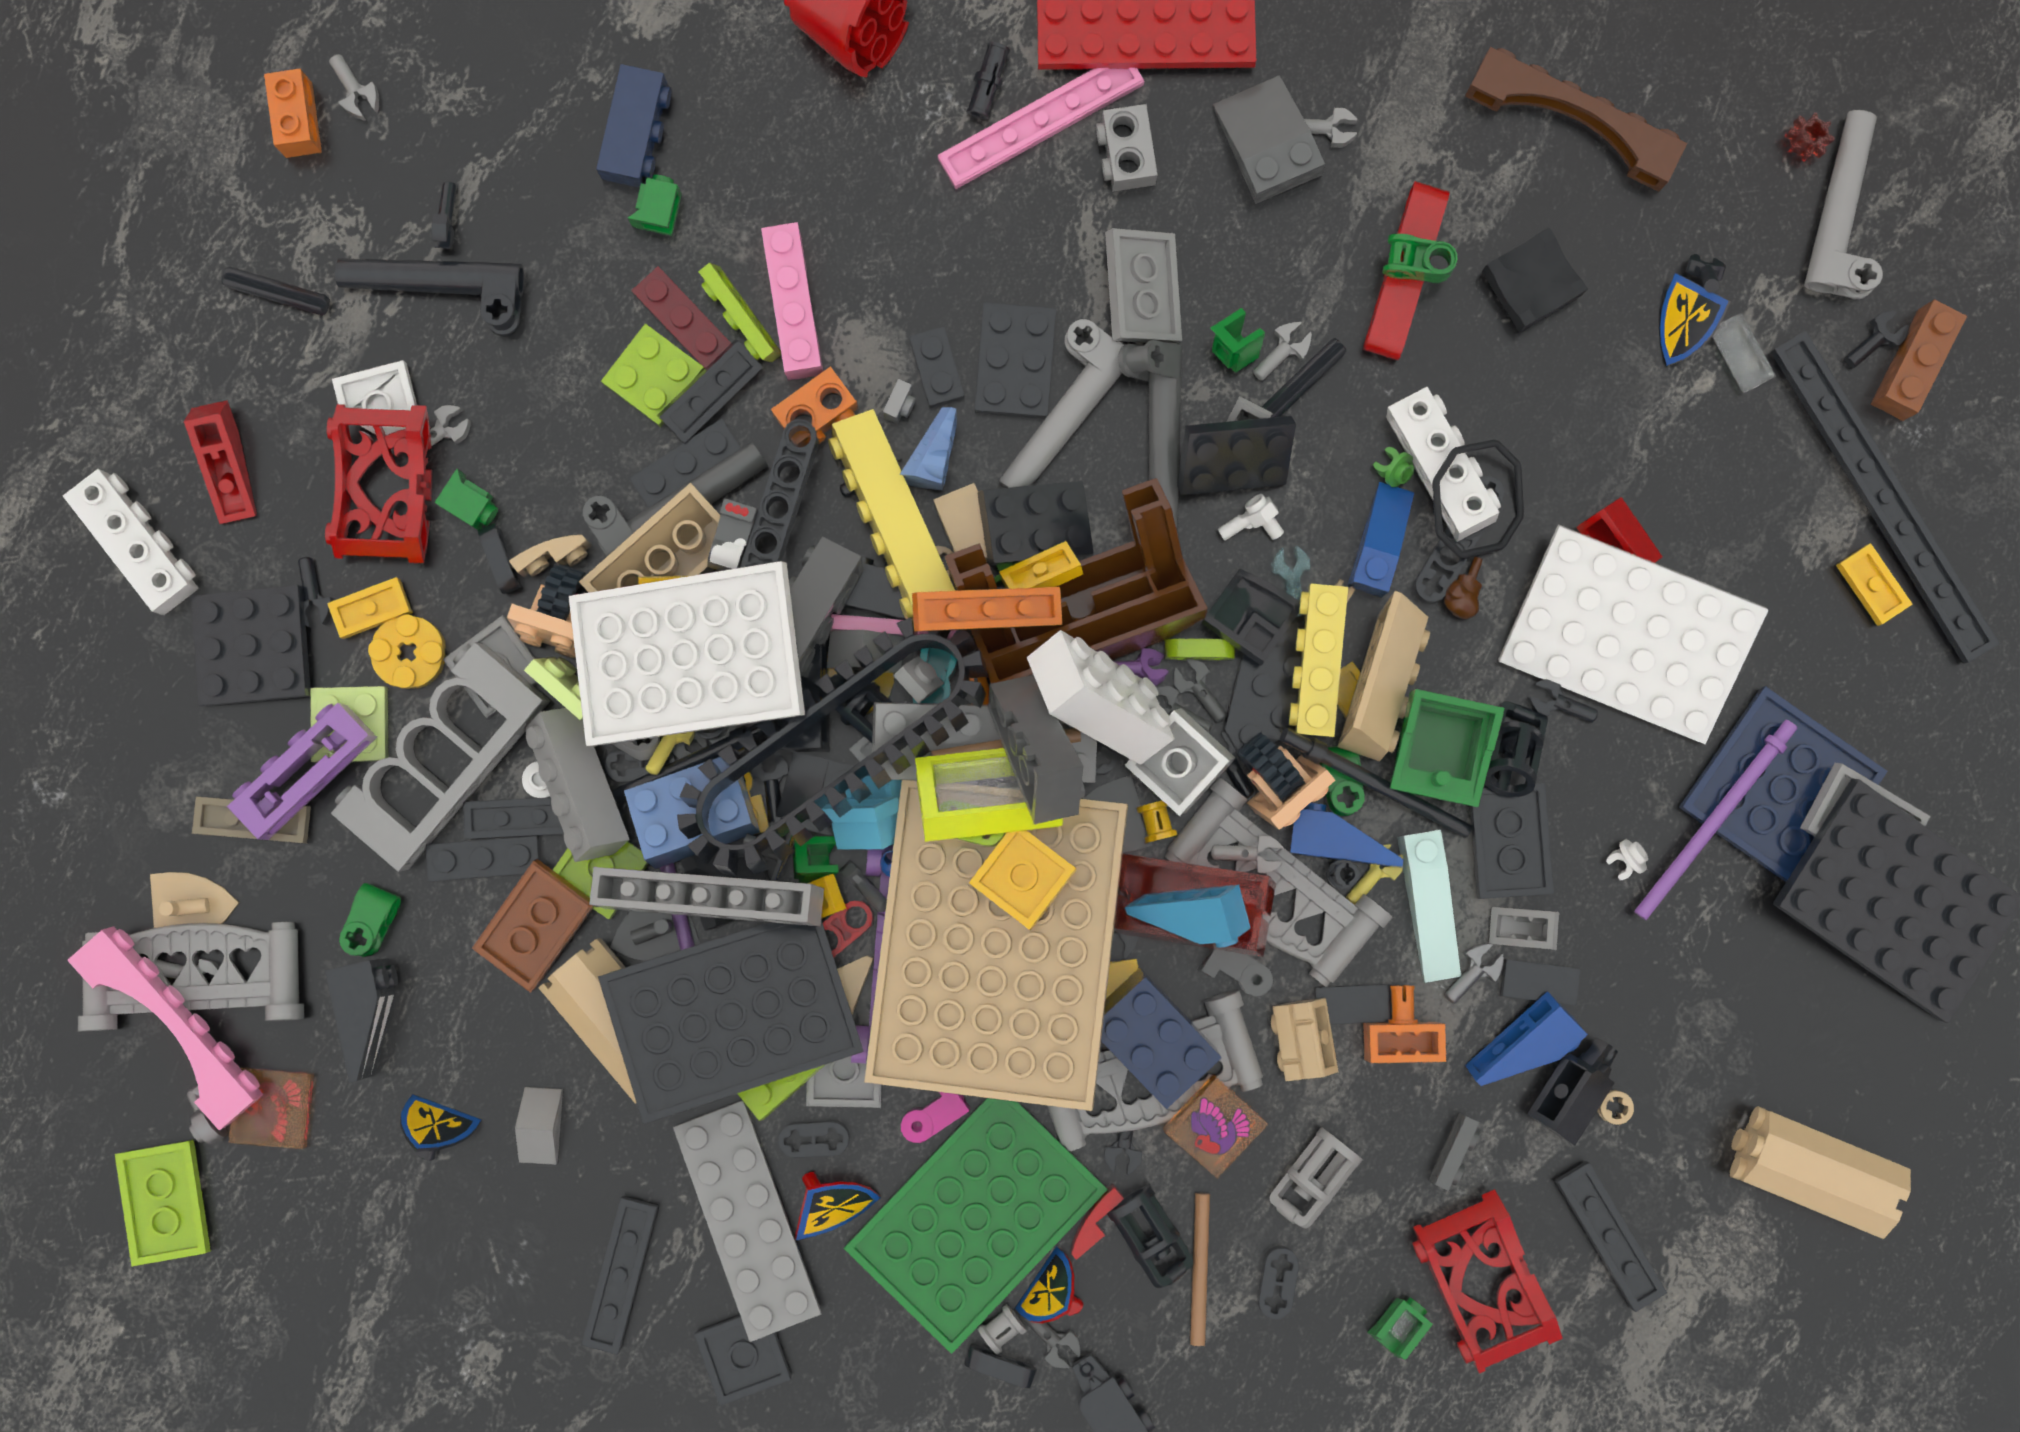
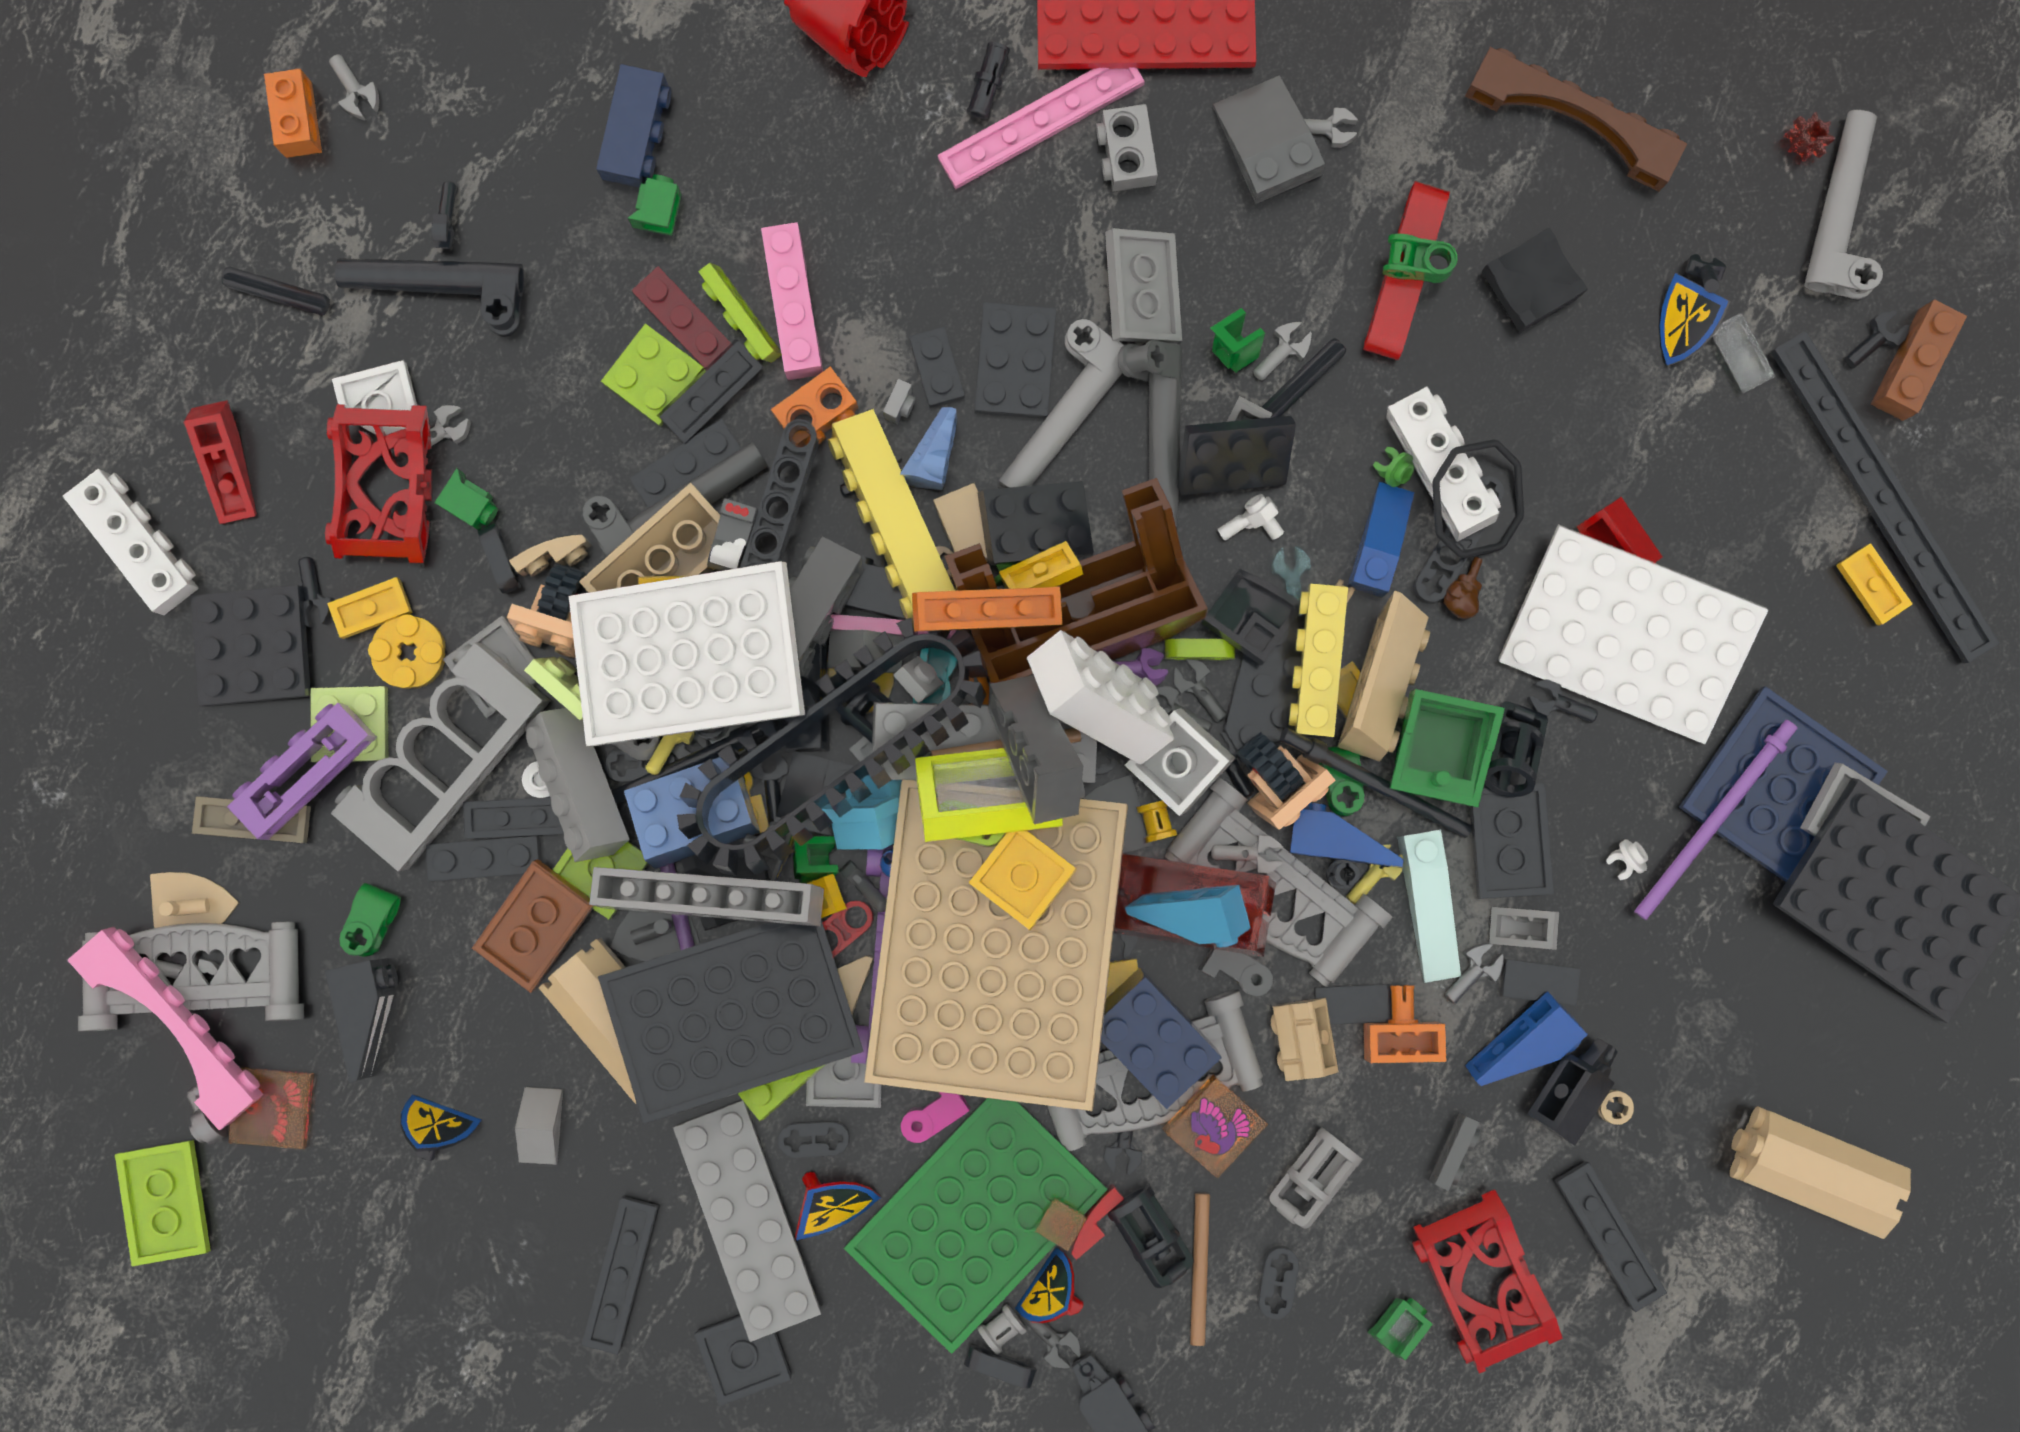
none -> clear orange plate [1035,1197,1087,1251]

